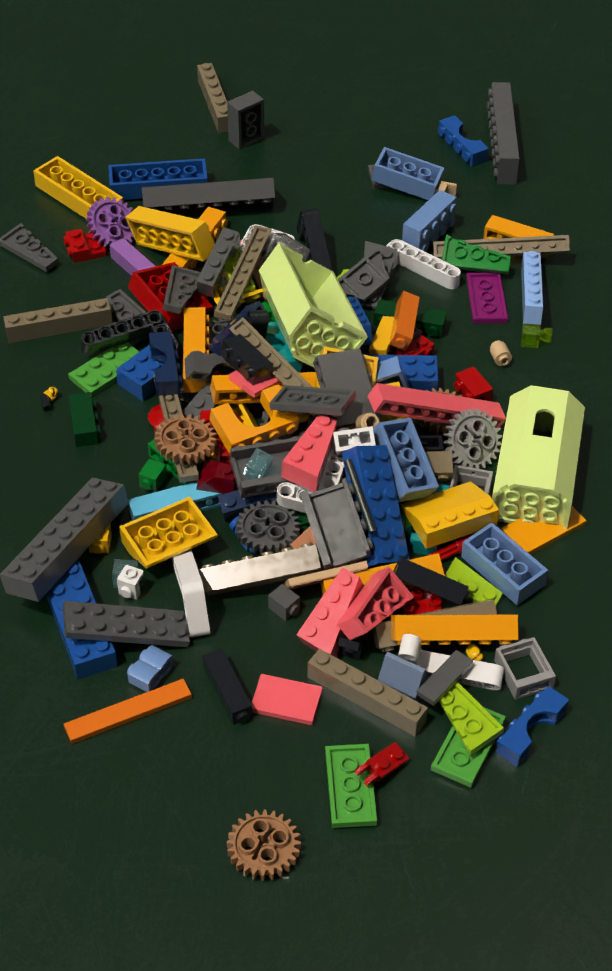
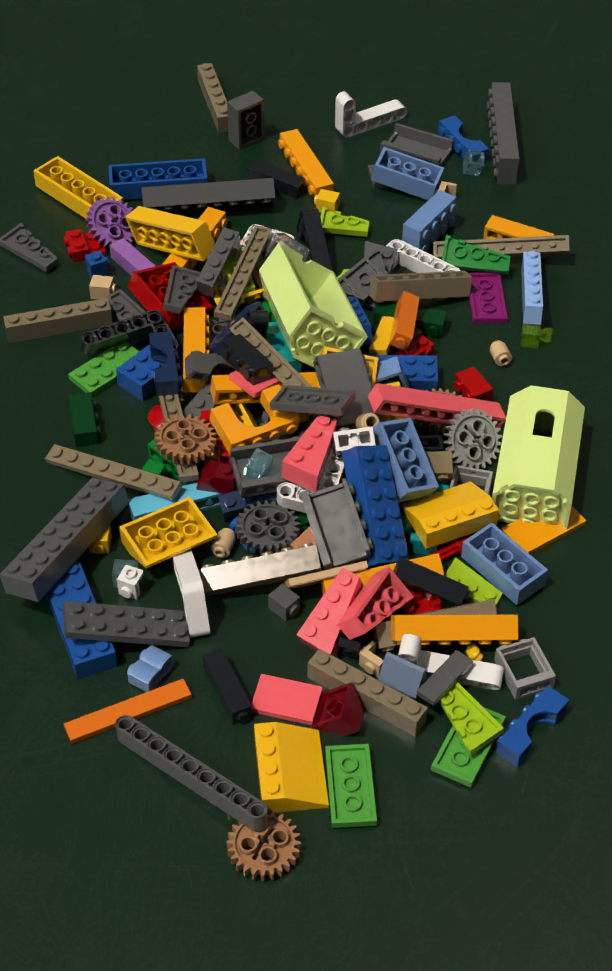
arm [40,387,58,412] -> none
pearl dark grey bar [344,459,377,534] -> none
red hinge [355,742,410,786] -> none
none -> dark tan plate [45,444,182,501]
none -> blue brick [85,251,109,279]
none -> tan brick [89,275,117,300]
none -> dark grey beam [115,715,269,832]
none -> tan brick [211,528,236,558]
none -> black brick [247,159,306,199]
none -> yellow slope [254,722,329,813]
none -> light orange brick [278,129,334,199]
none -> dark red slope [311,682,364,736]
none -> yellow brick [314,189,340,213]
none -> lime wing [320,206,370,237]
none -> white beam [335,92,408,138]
none -> tan bracket [359,641,384,678]
none -> dark tan brick [369,271,472,303]
none -> dark grey panel [380,123,453,167]
none -> clear light blue brick [463,150,484,176]

